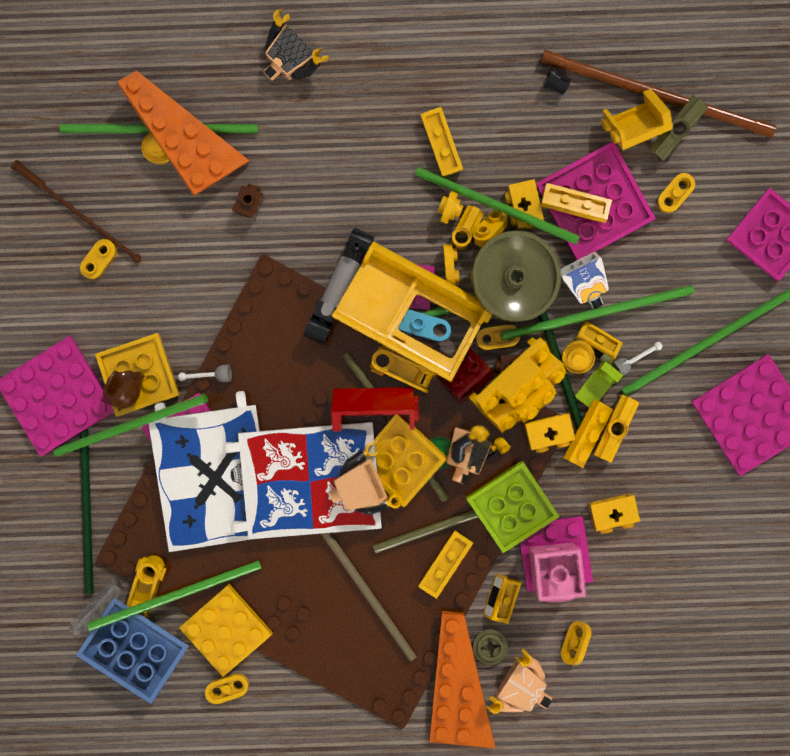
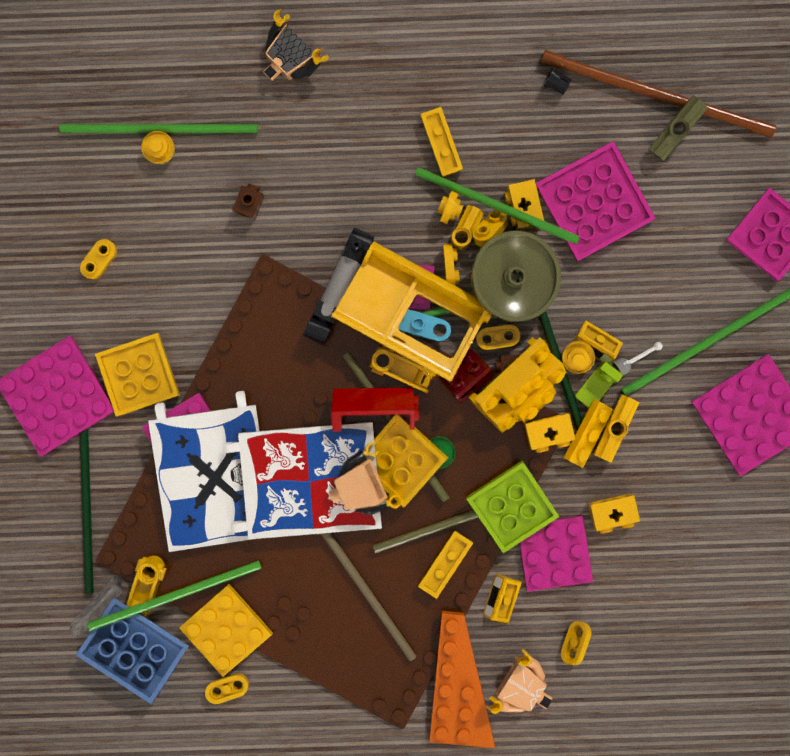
reddish brown piece [11,160,141,263] -> none
bright green piece [53,394,208,457] -> none
reddish brown hair [103,370,145,408] -> none
orange wing [117,70,249,196] -> none
hinge [178,364,232,382] -> none
torso [447,426,511,484] -> none
olive gear [473,629,508,665] -> none
bright green piece [501,285,694,341] -> none
bright pink brick [529,543,586,602] -> none
yellow plate [541,183,612,223] -> none
torso [560,252,609,309] -> none
yellow panel [601,89,673,150] -> none
yellow plate [657,173,695,213] -> none

